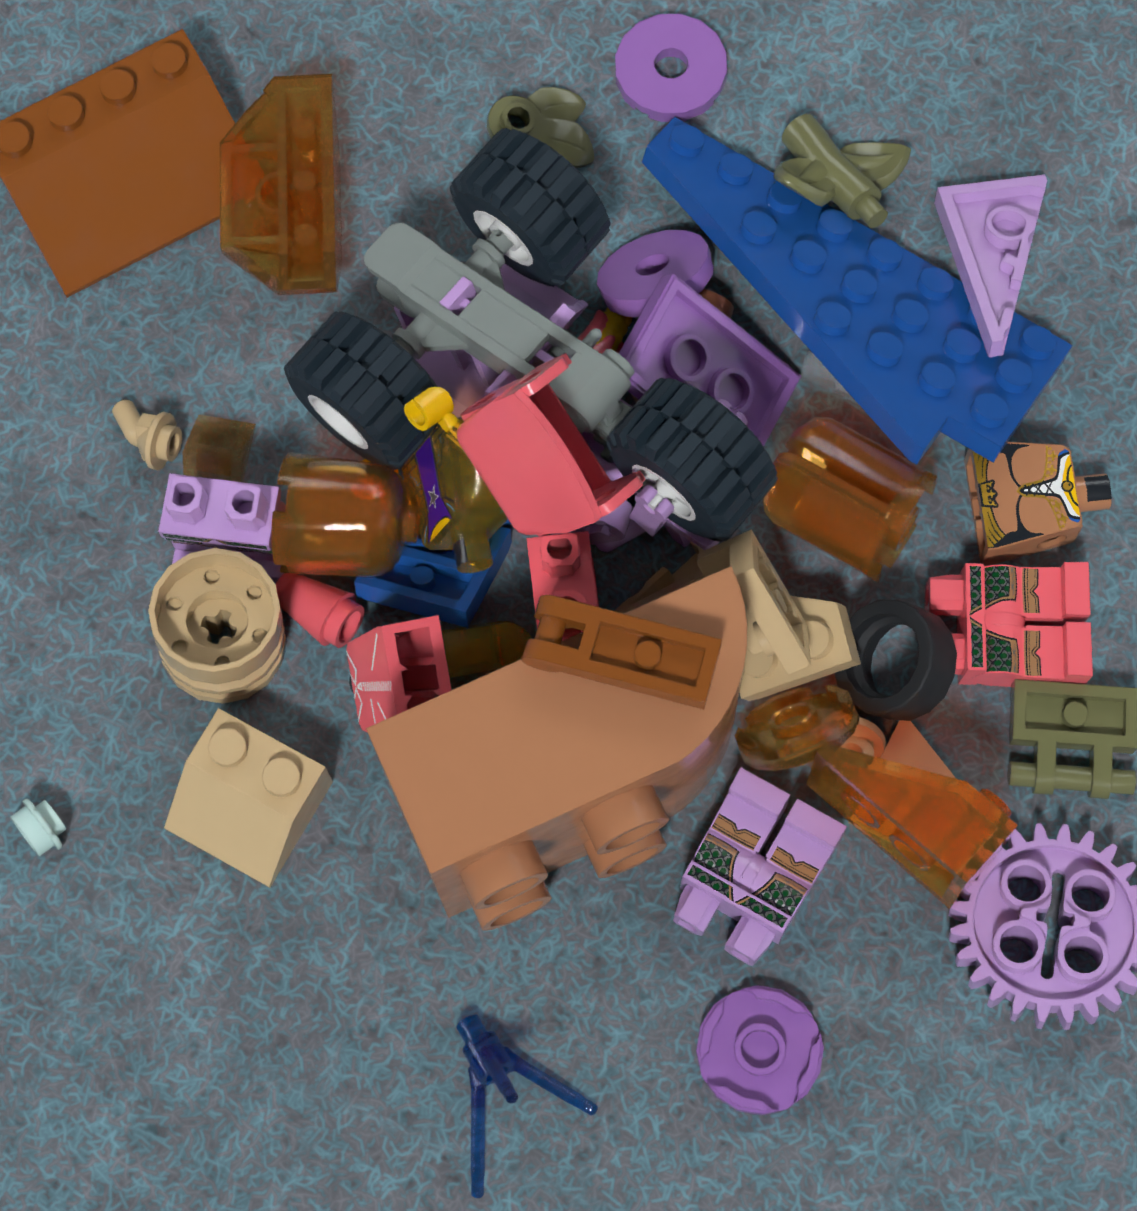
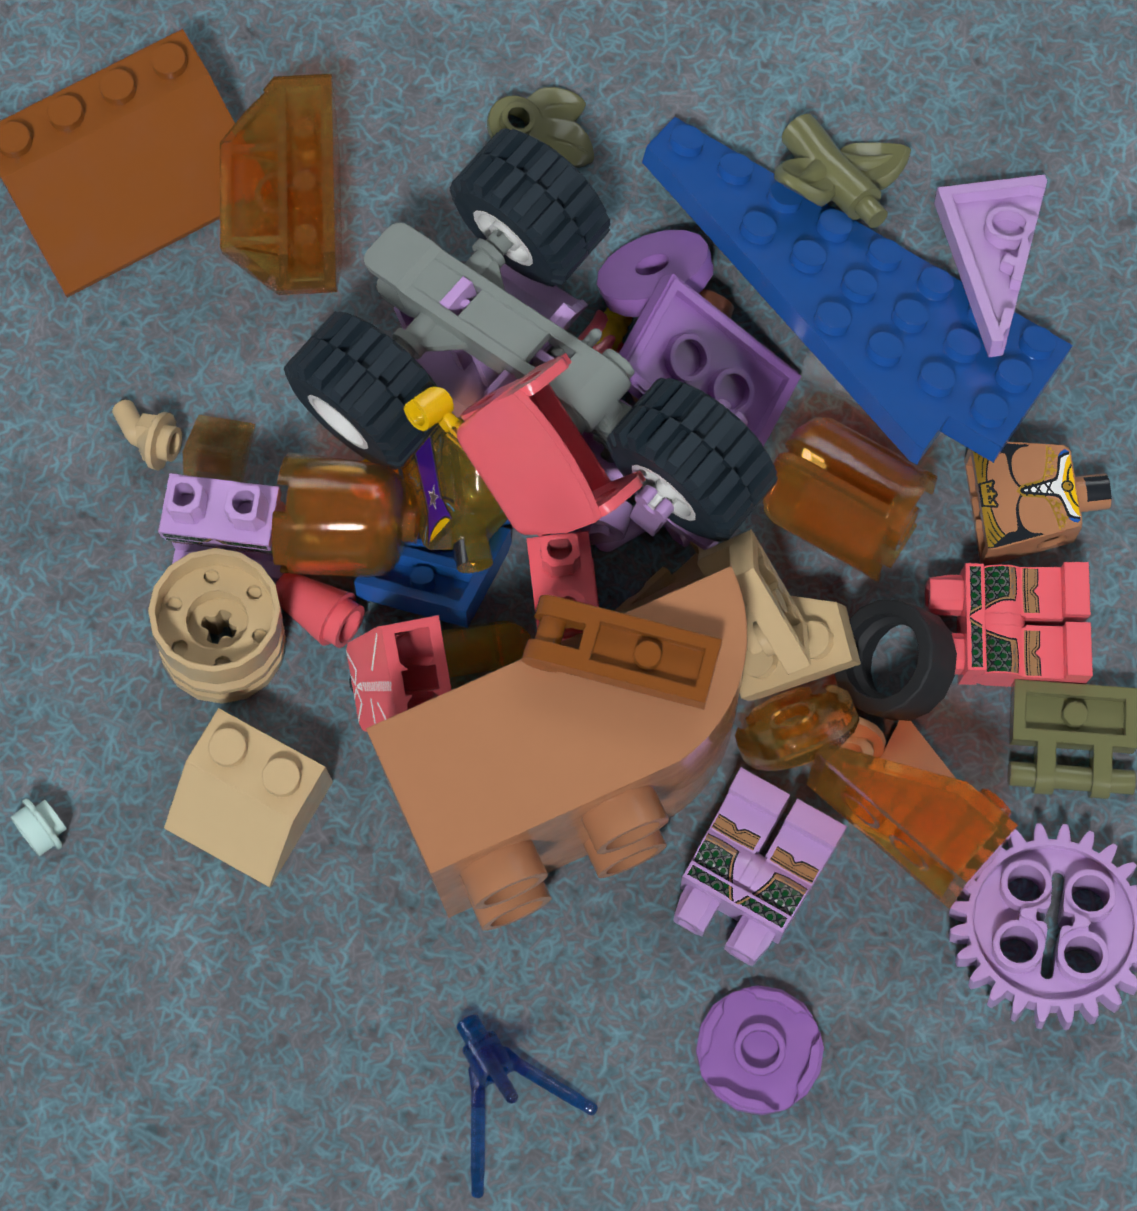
medium lavender tile [615,14,727,122] -> none

